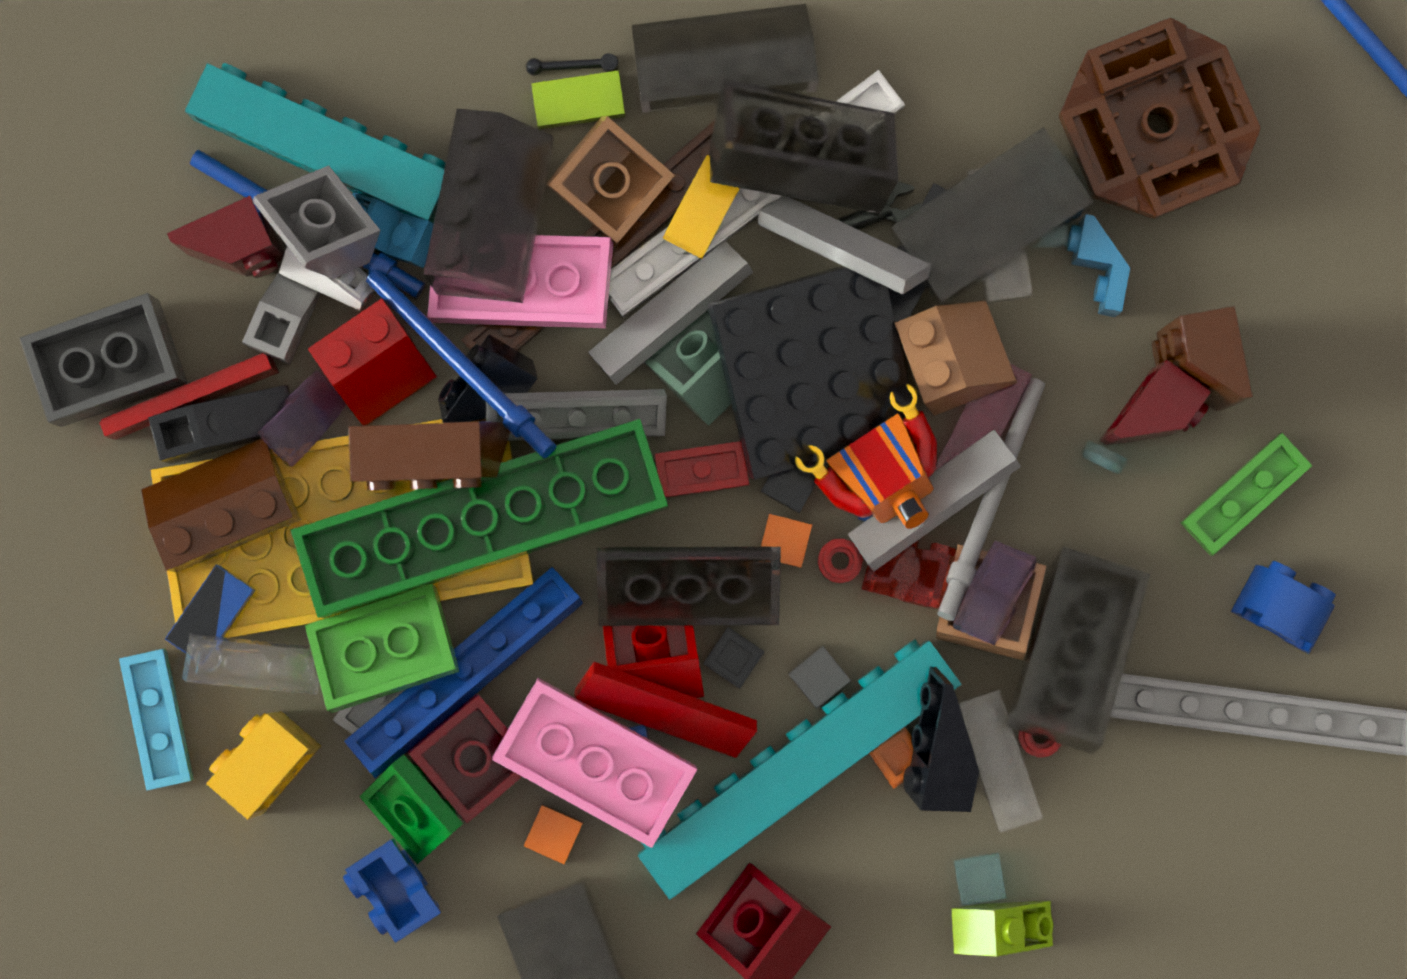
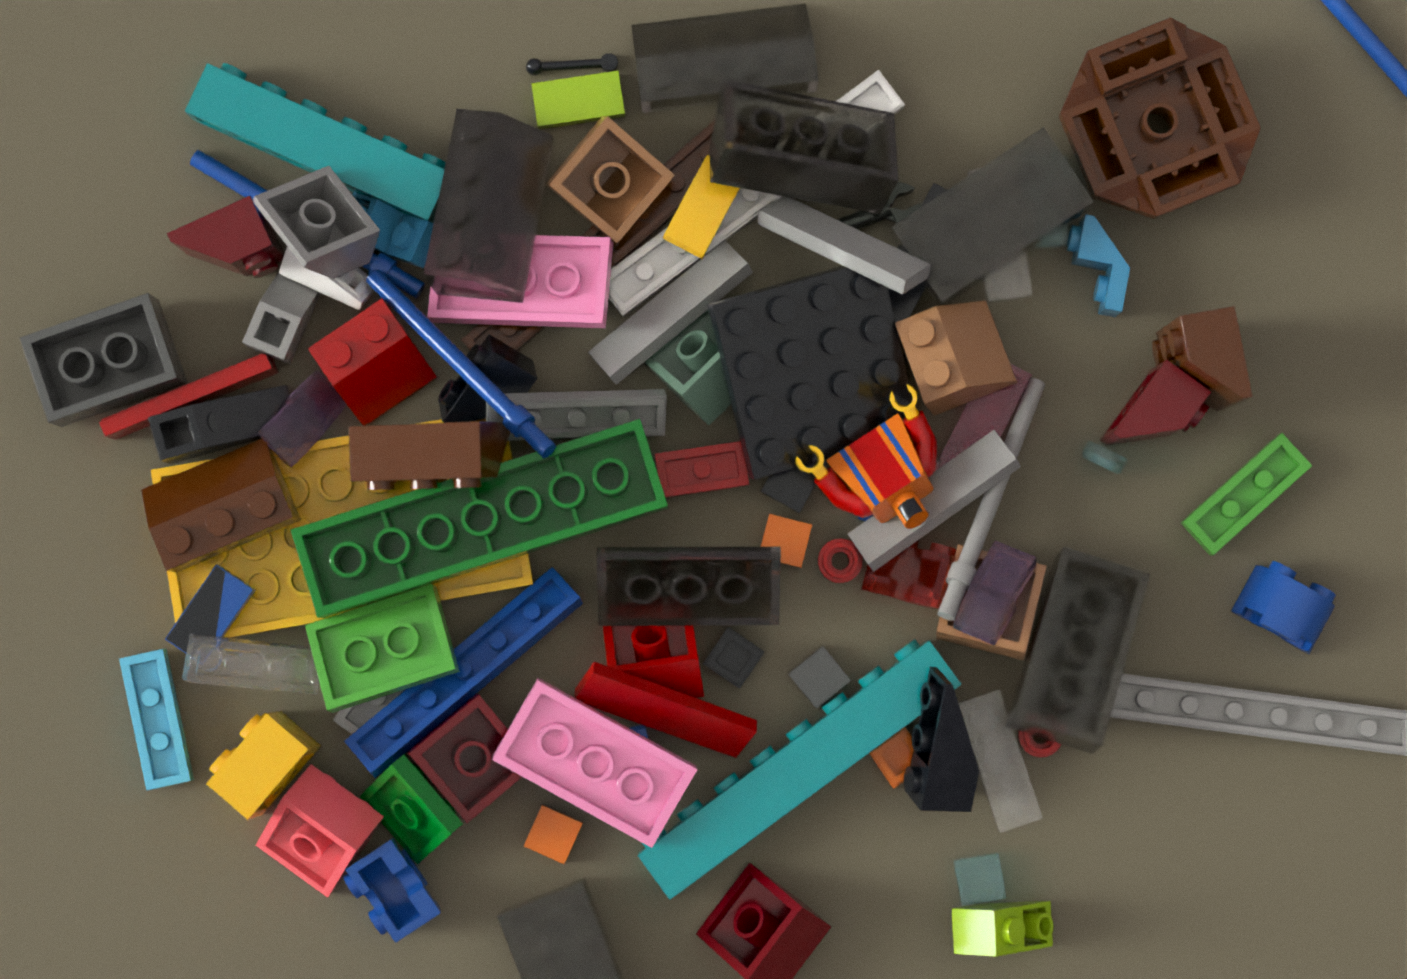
none -> coral slope [255,764,384,898]

